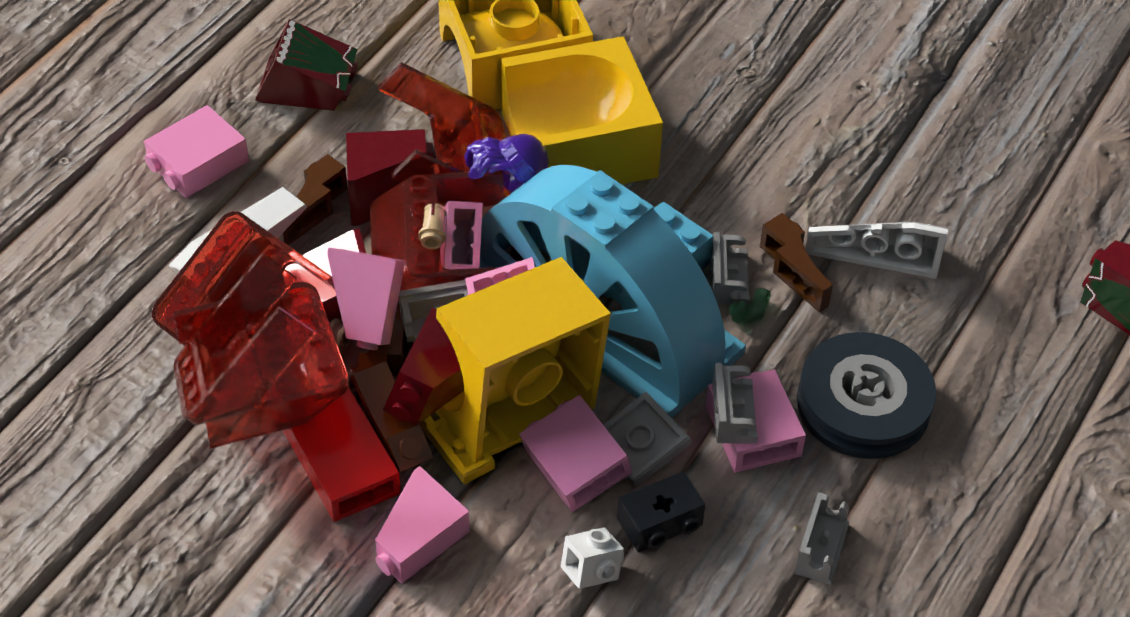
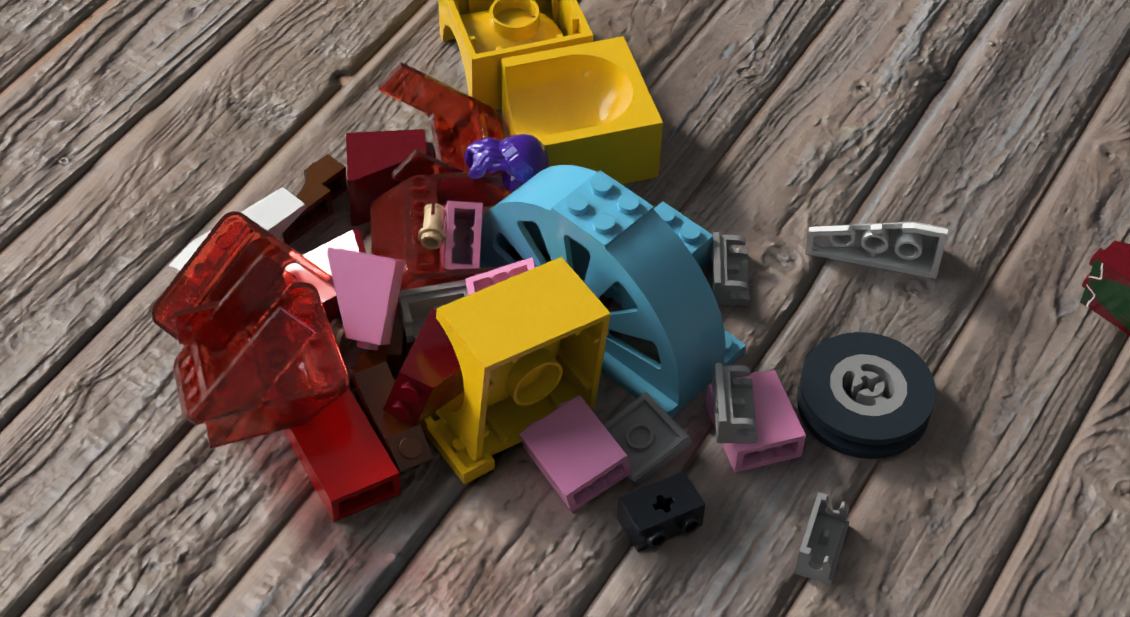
bright pink brick [144,105,249,198] -> none
dark red slope [255,19,359,111] -> none
bright pink slope [375,466,470,584] -> none
white brick [561,527,624,589] -> none
clear green arm [729,288,771,325] -> none
reddish brown slope [760,213,833,312] -> none

